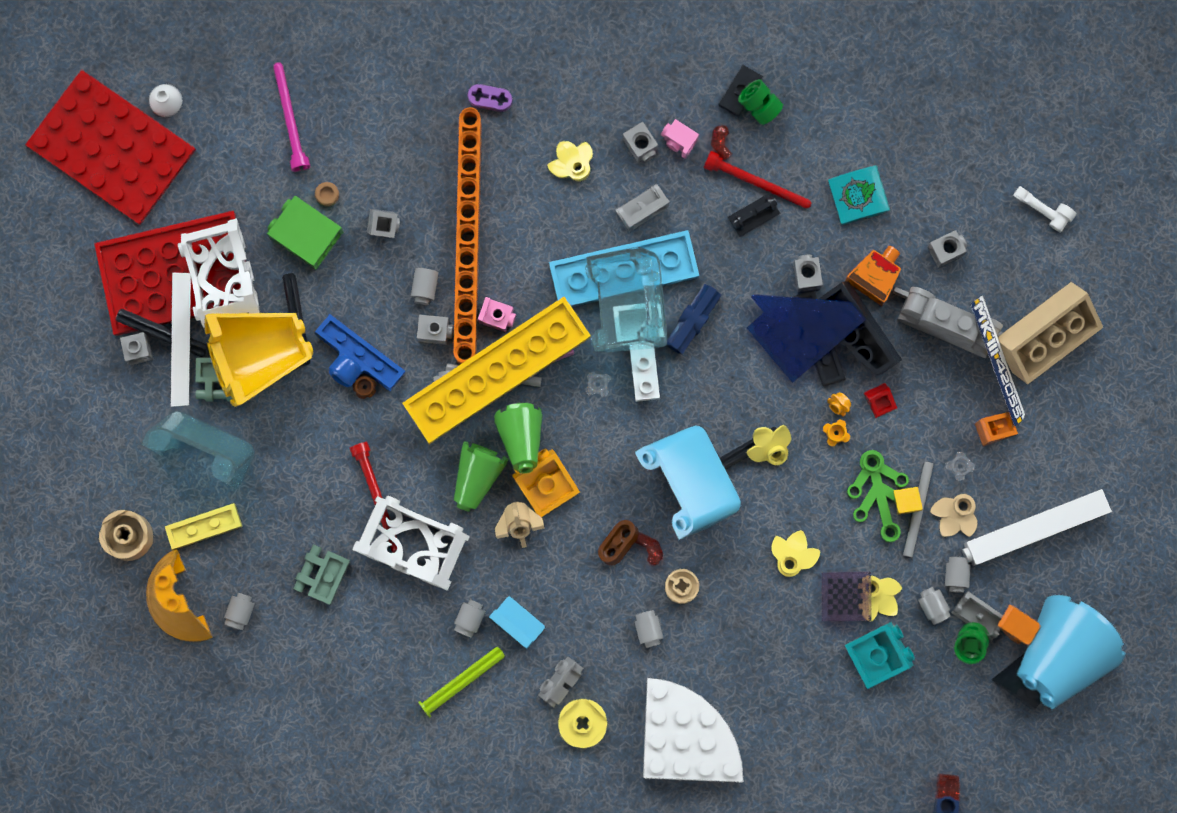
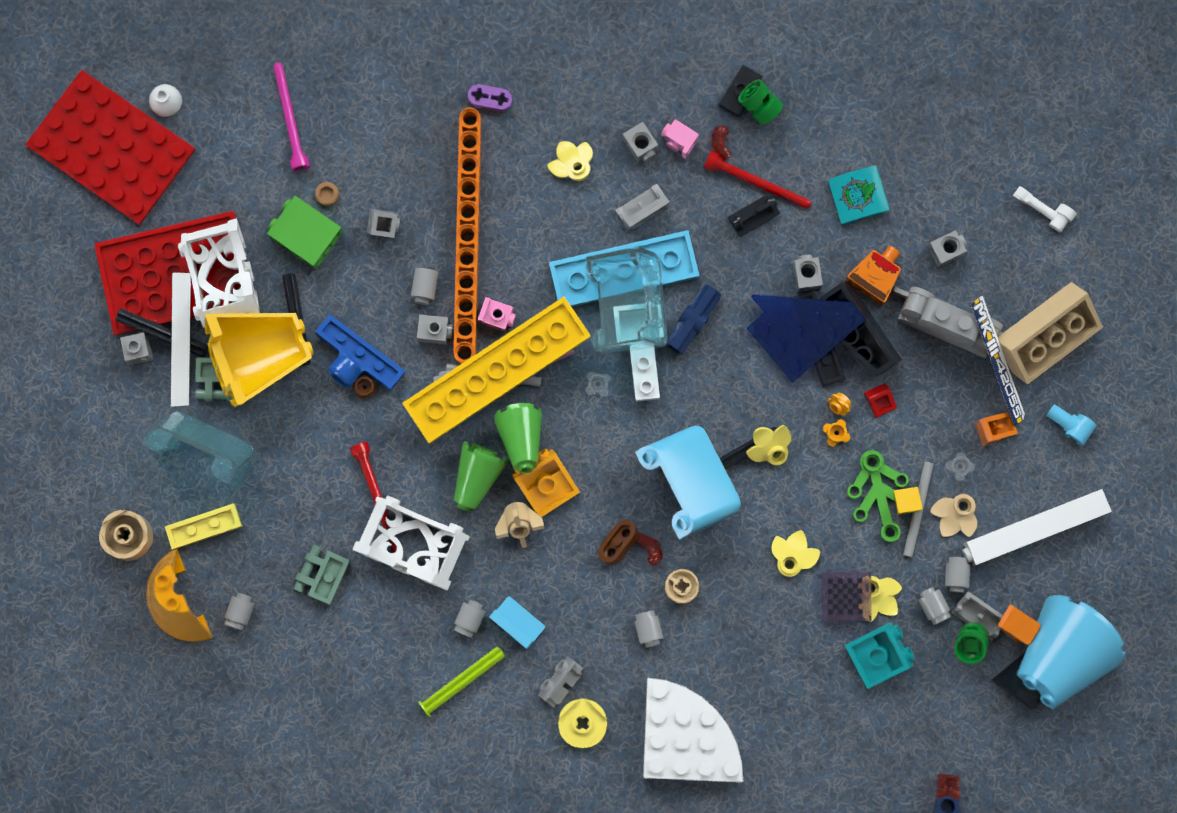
none -> medium azure pin [1046,404,1097,446]

